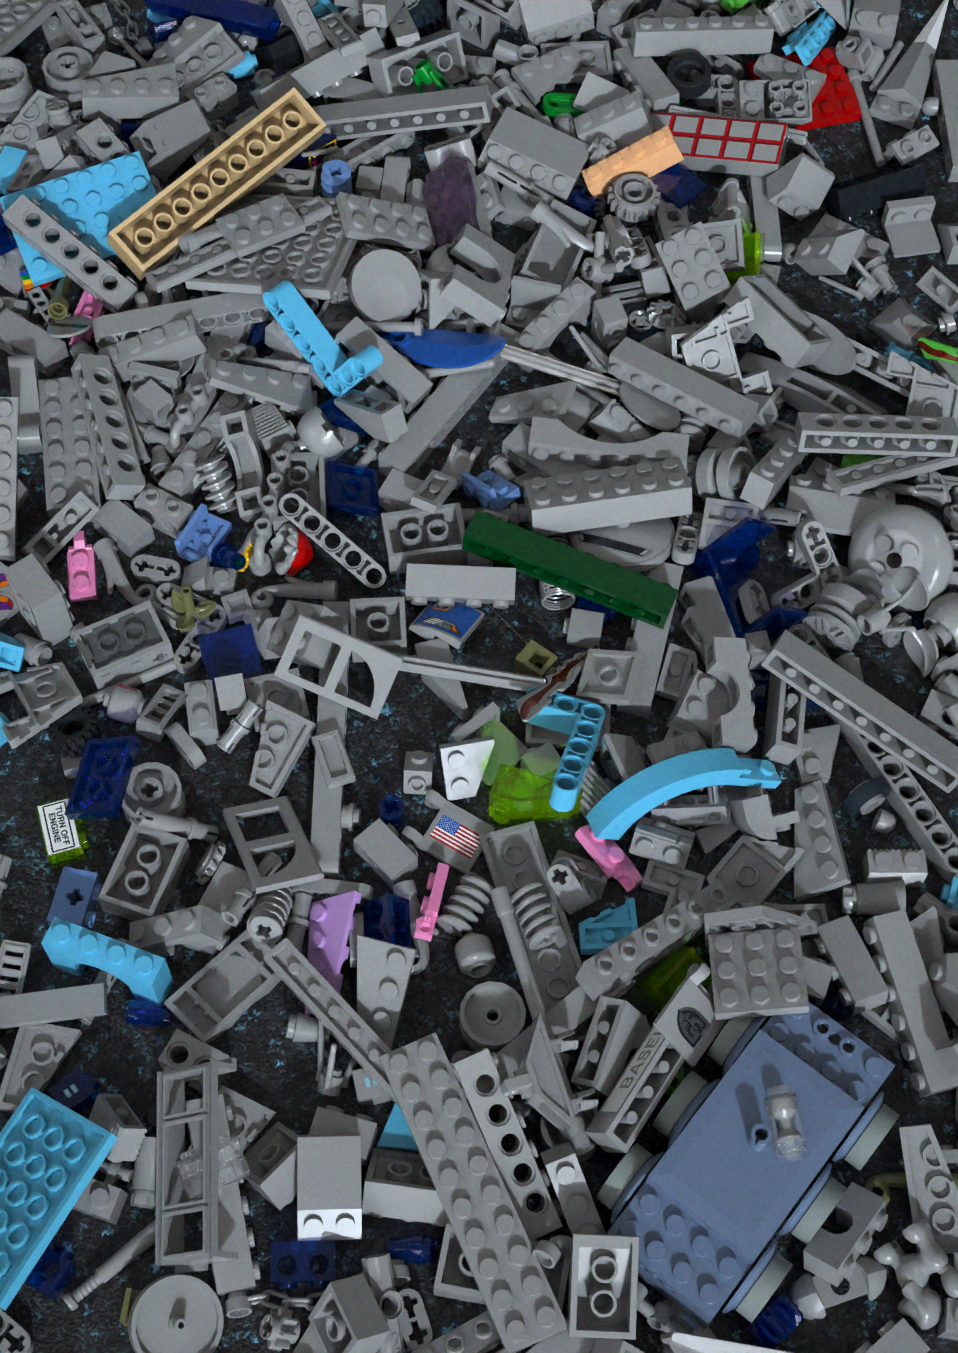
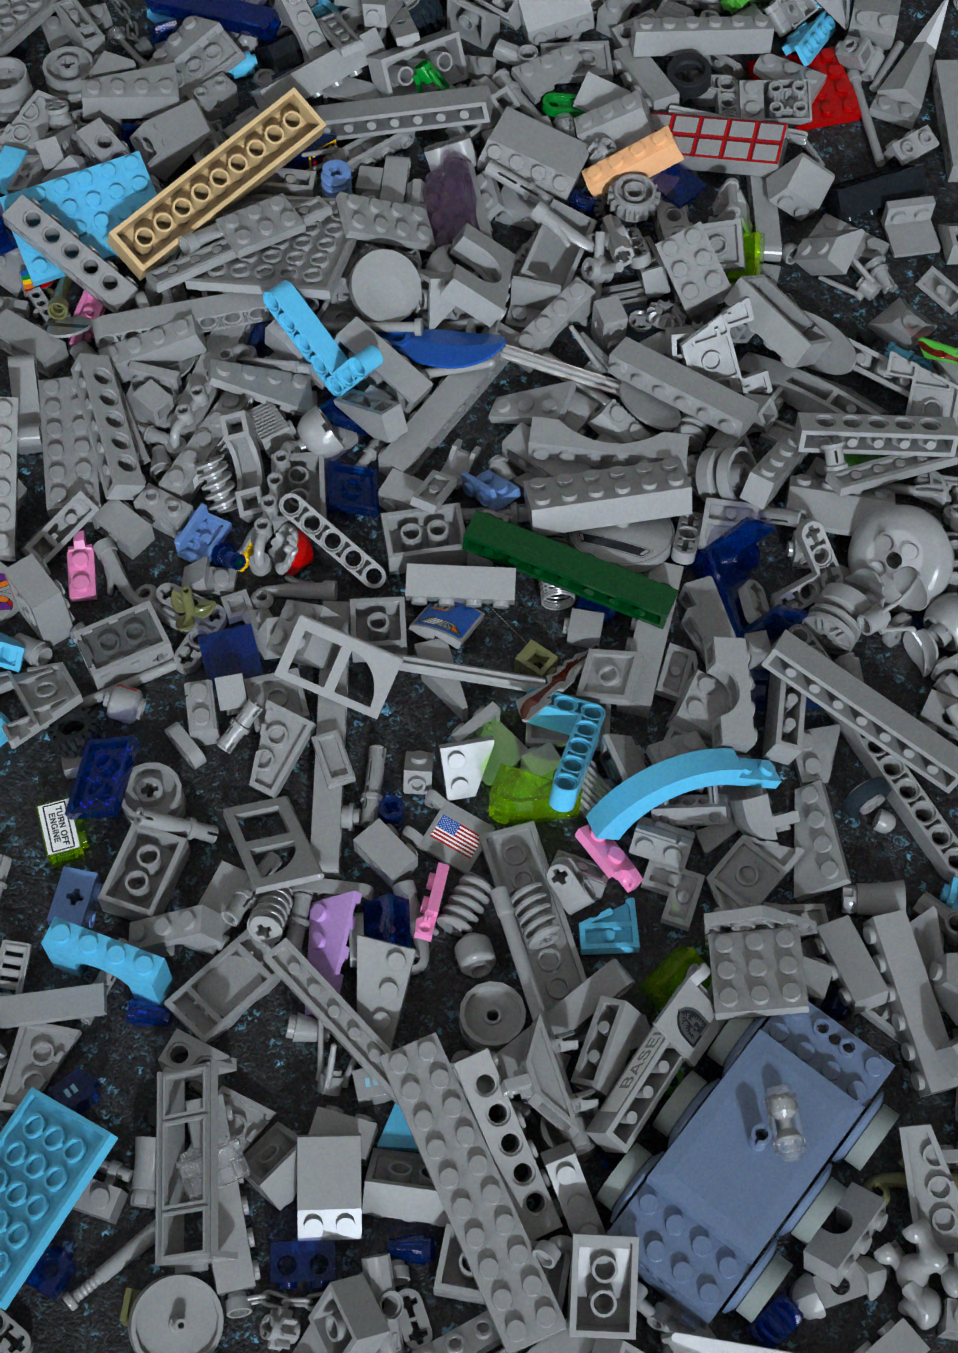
light grey brick [89,1094,148,1163] -> none
light grey beam [131,554,182,585] -> none
light grey slope [136,683,186,743] -> none
light grey gear [194,841,226,885] -> none
light grey brick [575,879,737,1002] -> none
light grey brick [861,848,928,887] -> none
light grey hinge [922,97,939,116] -> none
light grey plate [937,312,956,336] -> none
none -> light grey pin [359,745,387,828]
none -> light grey bush [821,440,848,472]

